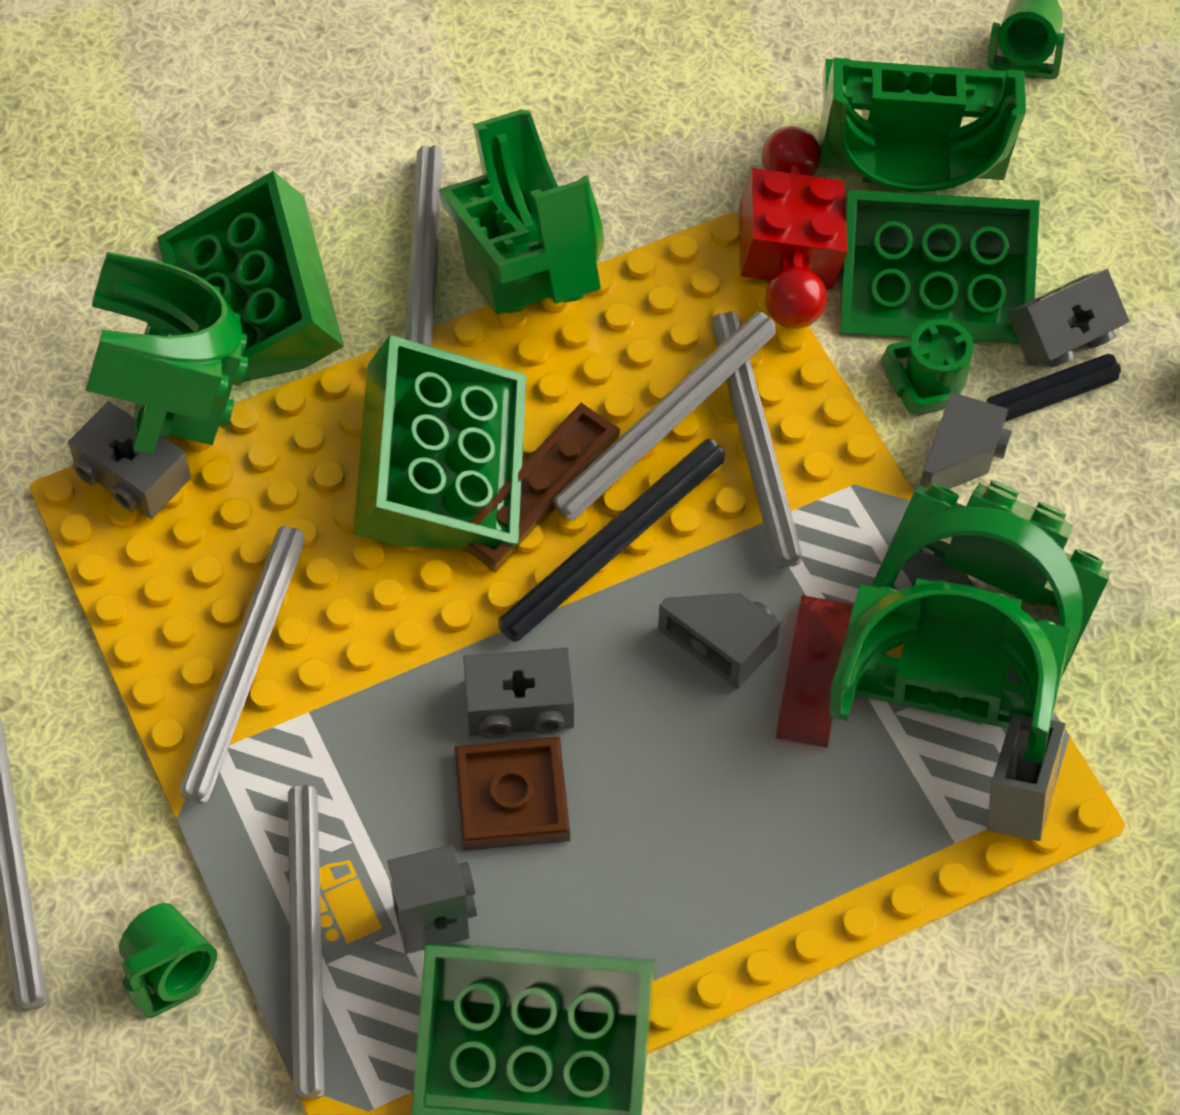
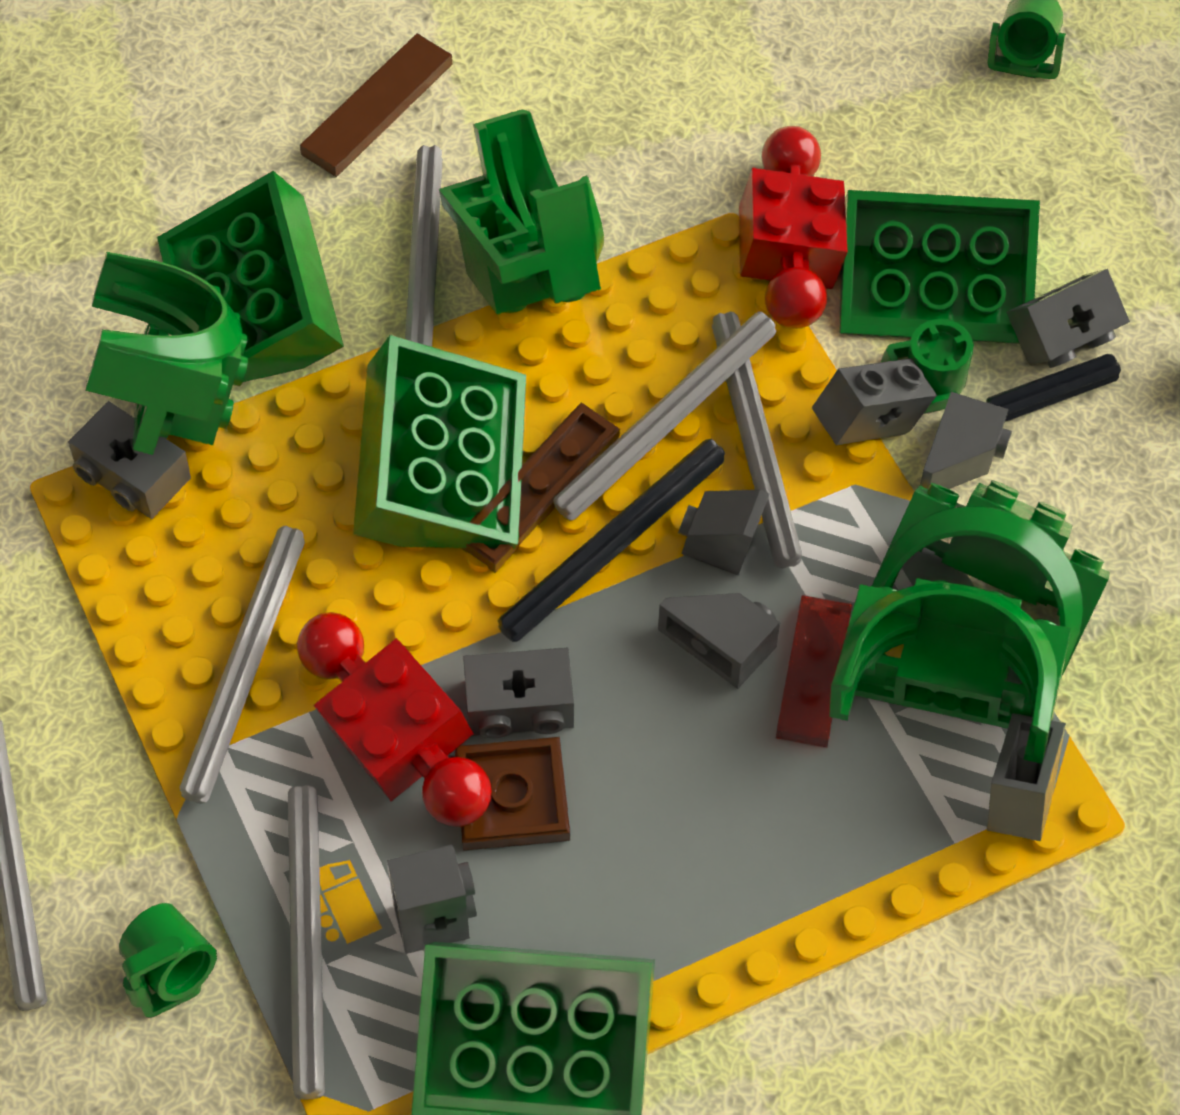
green piece [818,58,1026,192] -> none
none -> red brick [297,612,492,827]
none -> reddish brown tile [300,33,453,177]
none -> dark grey slope [678,490,770,575]
none -> dark grey brick [812,358,937,445]

